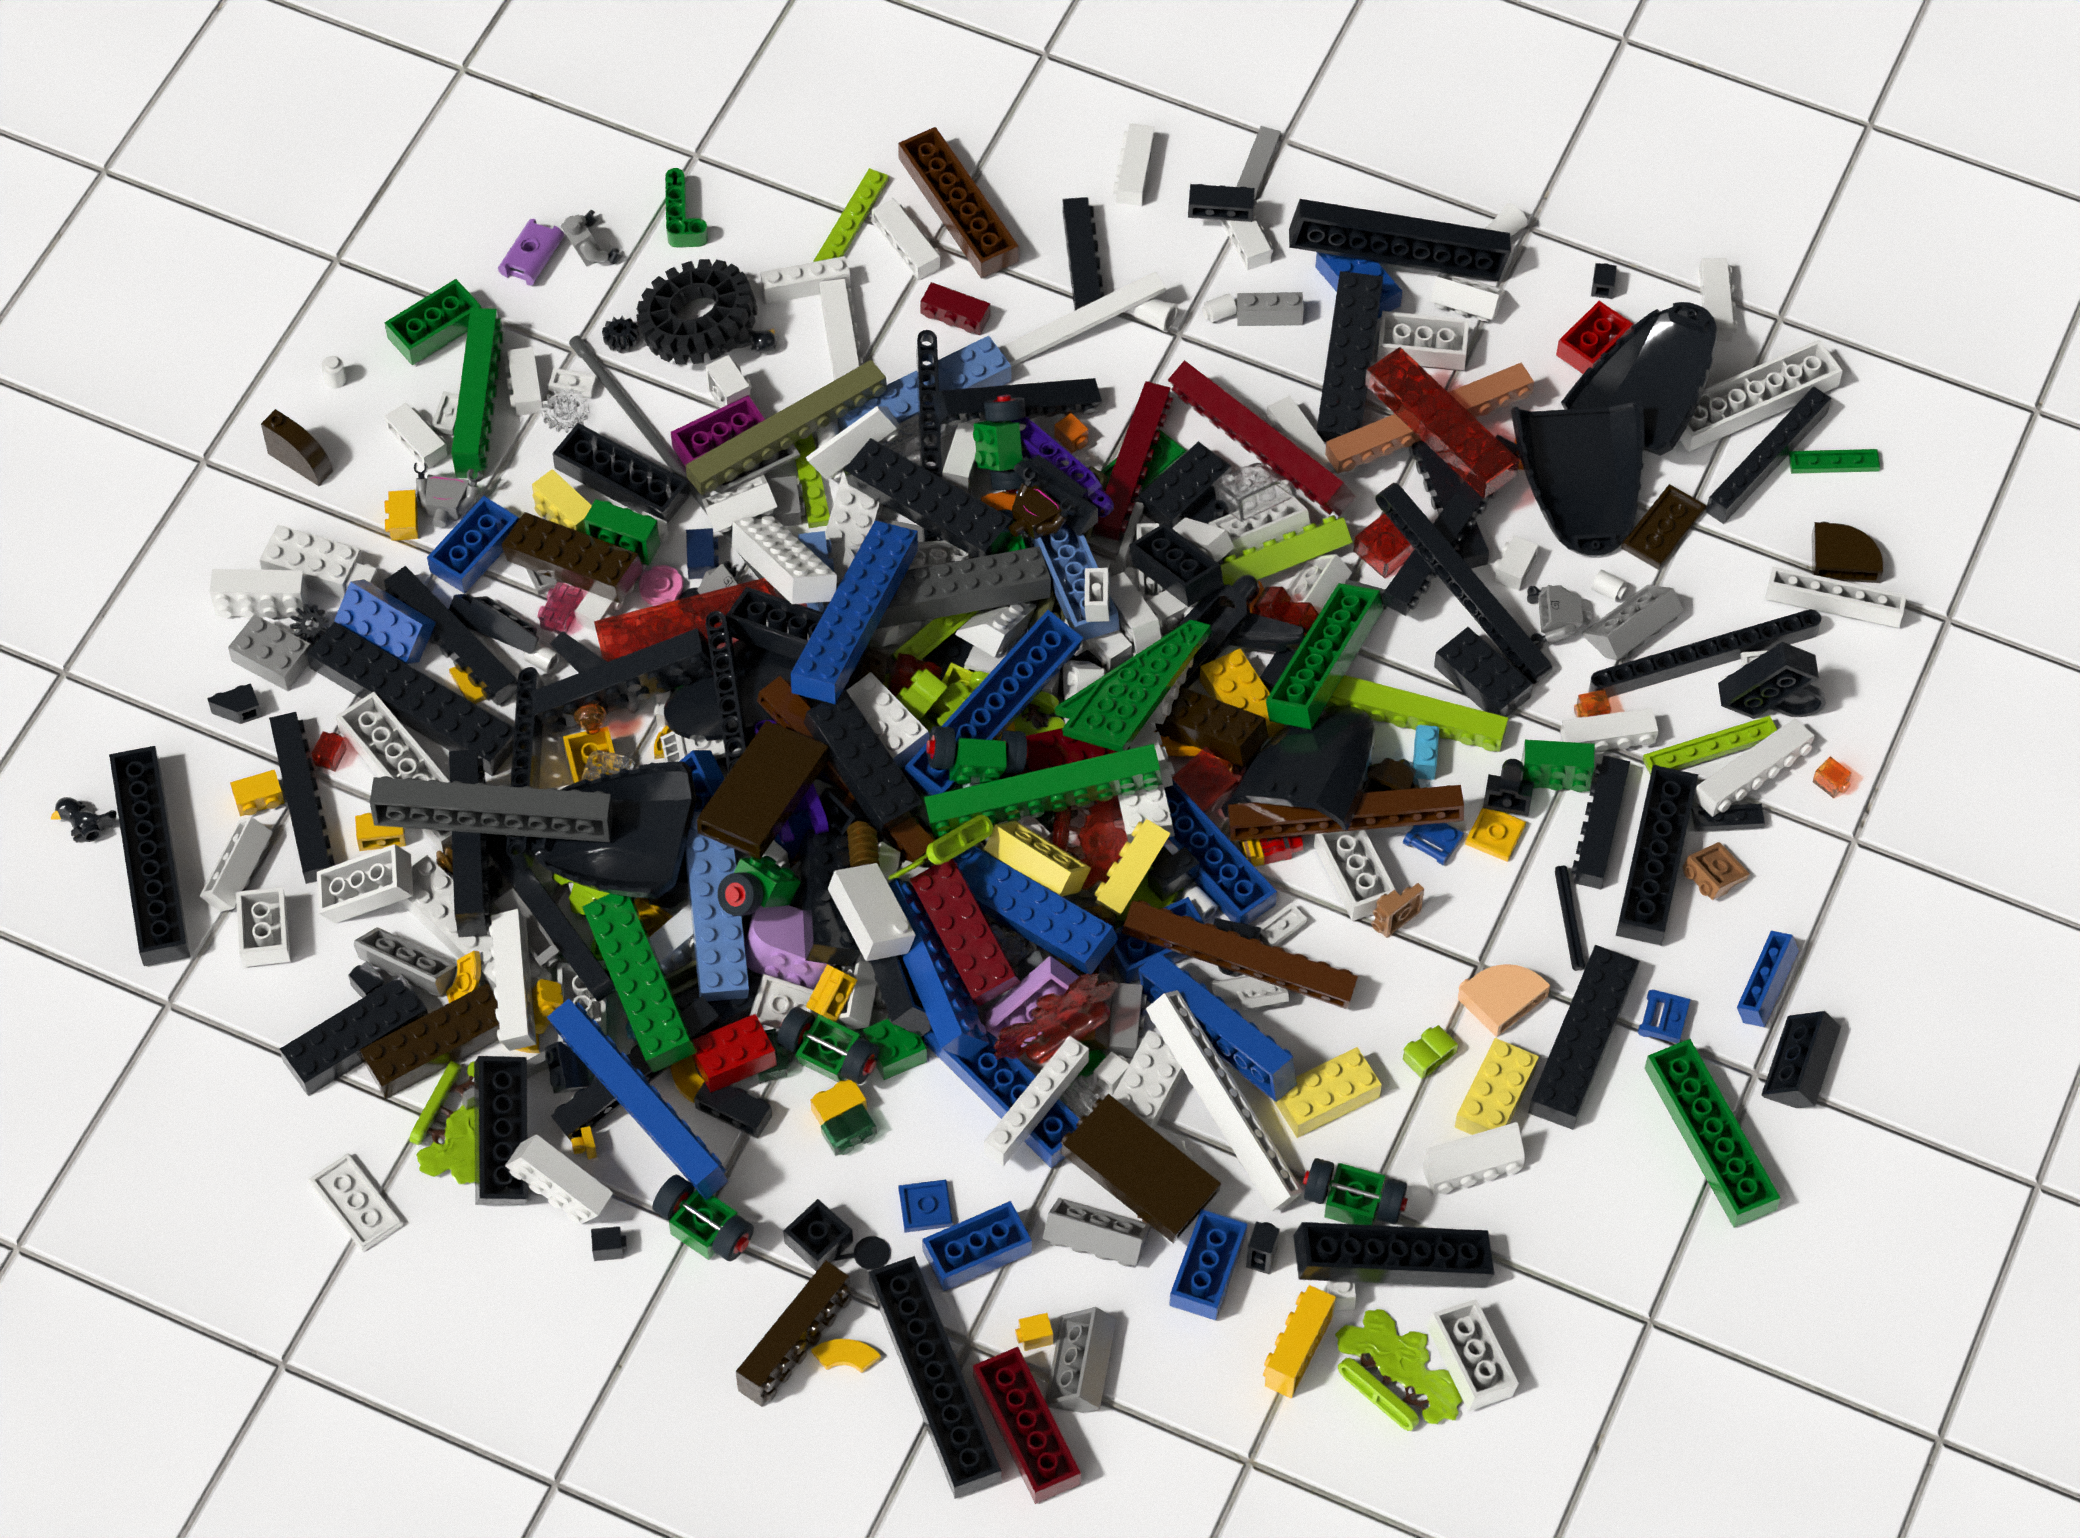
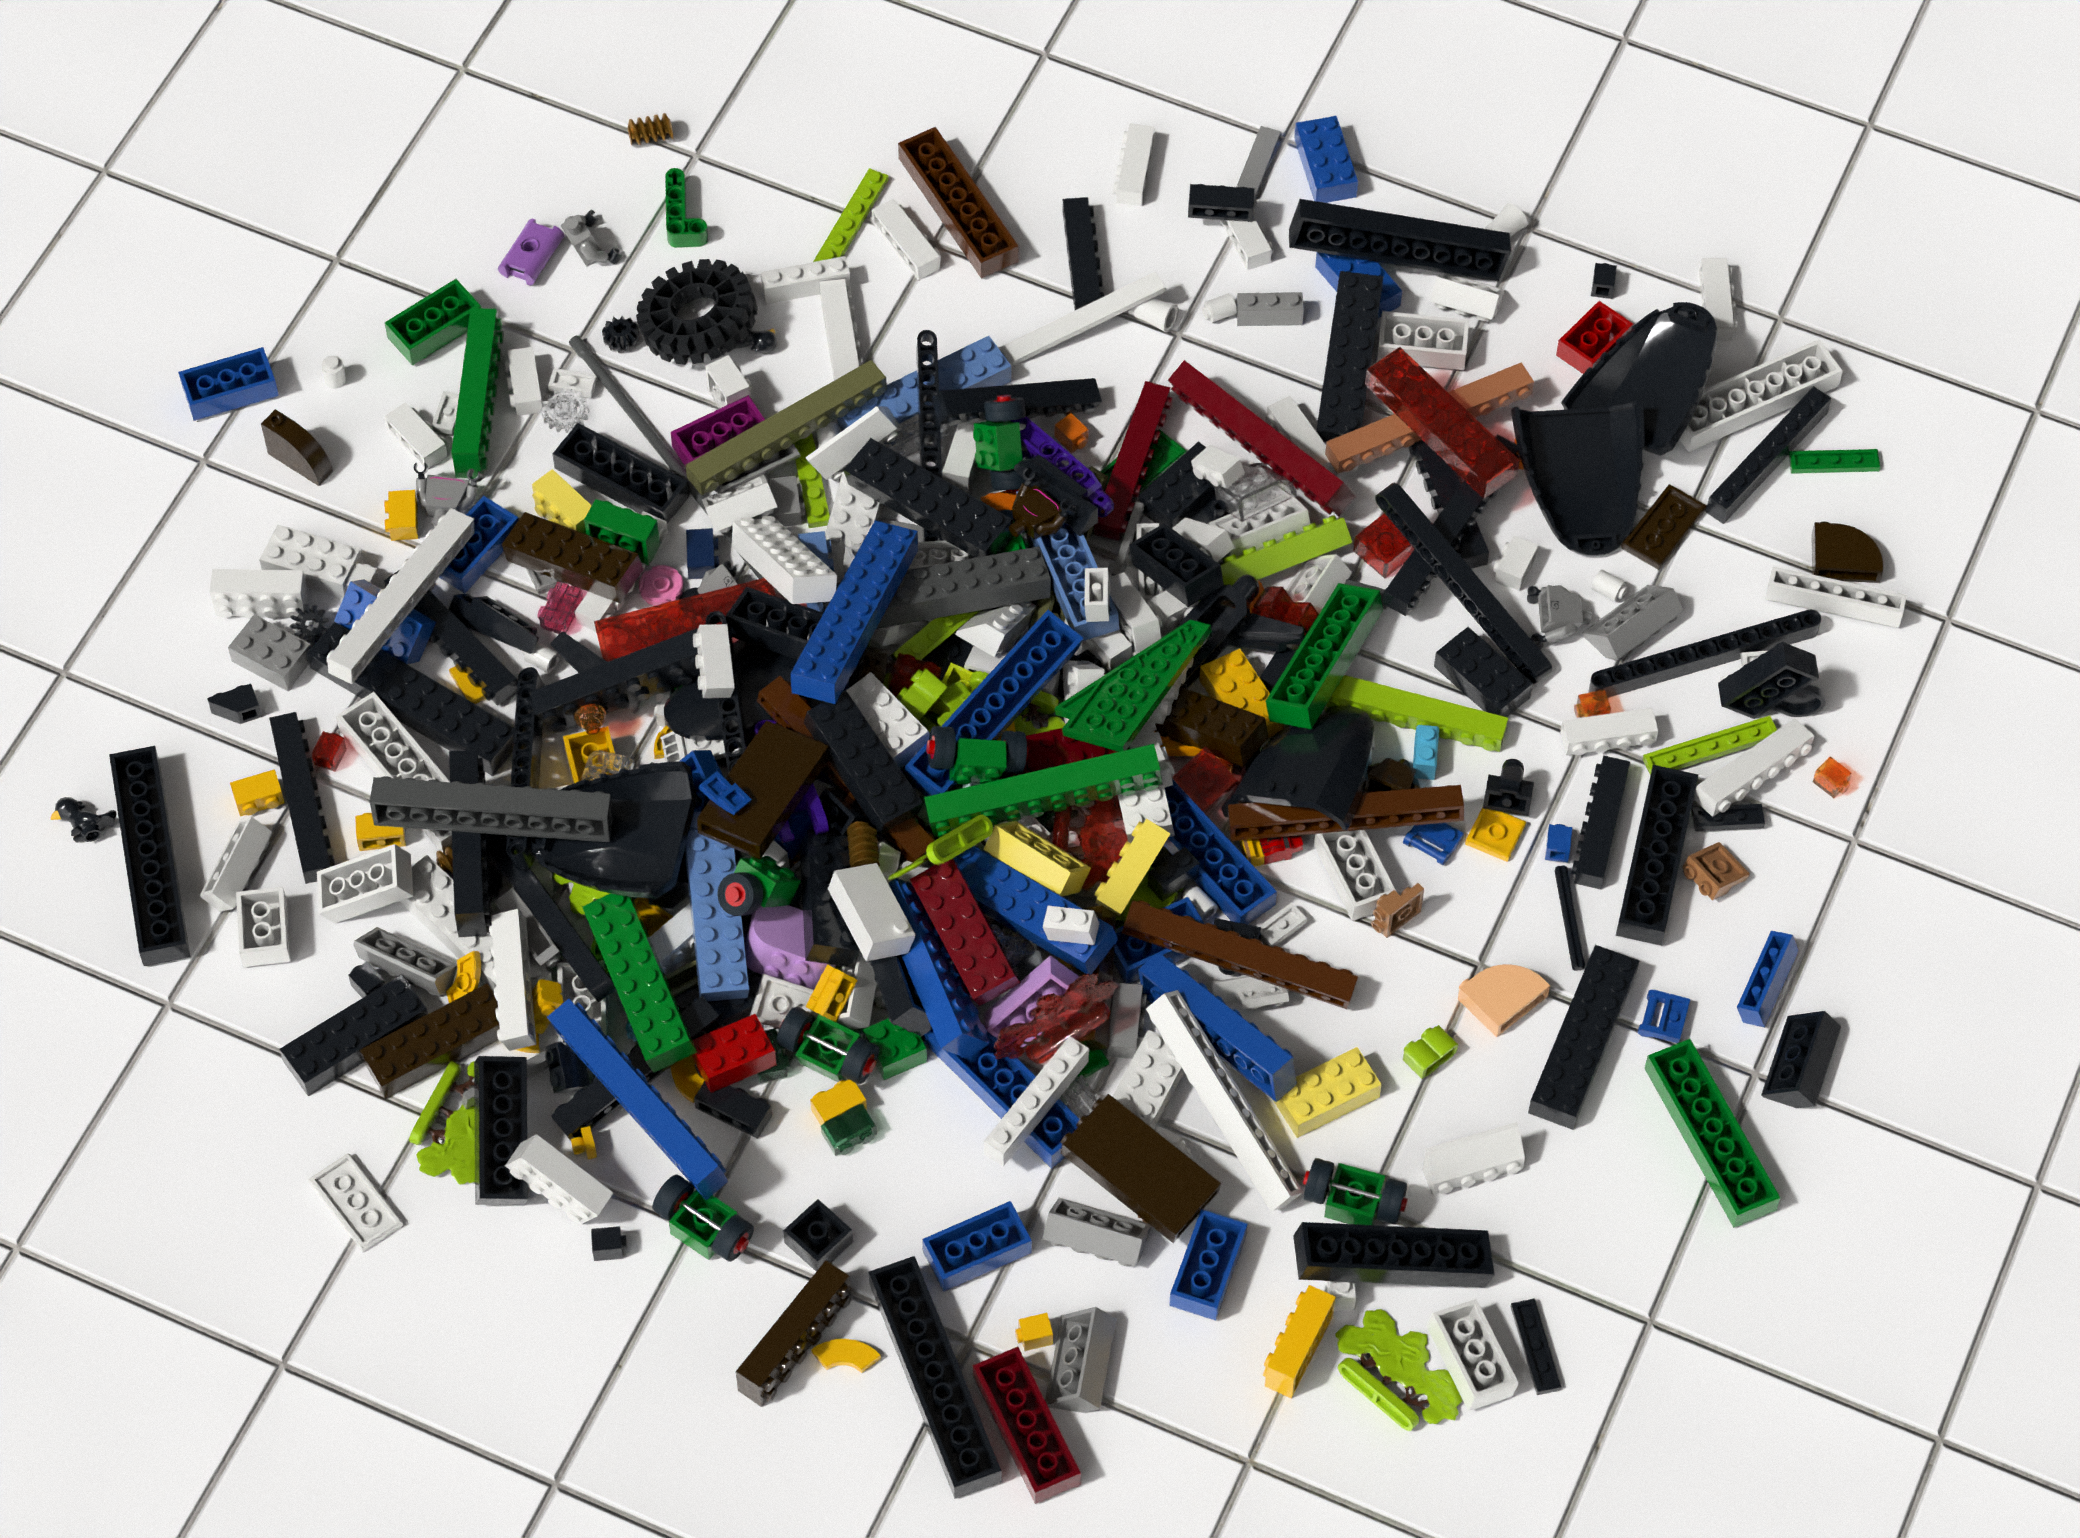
black piece [833,1236,890,1270] -> none
blue tile [898,1179,953,1233] -> none
dark red brick [920,282,991,335] -> none
white brick [1093,1051,1129,1095] -> none
black brick [1246,1221,1280,1274] -> none
light yellow brick [1454,1038,1539,1135] -> none
green brick [1521,739,1595,792] -> none
none -> blue brick [178,347,279,421]
none -> white brick [327,508,474,684]
none -> pearl gold piece [628,113,673,146]
none -> white brick [693,624,734,698]
none -> blue slope [699,771,752,815]
none -> white brick [1043,906,1099,945]
none -> white brick [1191,445,1245,489]
none -> blue brick [1294,116,1358,203]
none -> black tile [1510,1298,1561,1395]
none -> blue brick [1545,824,1572,863]

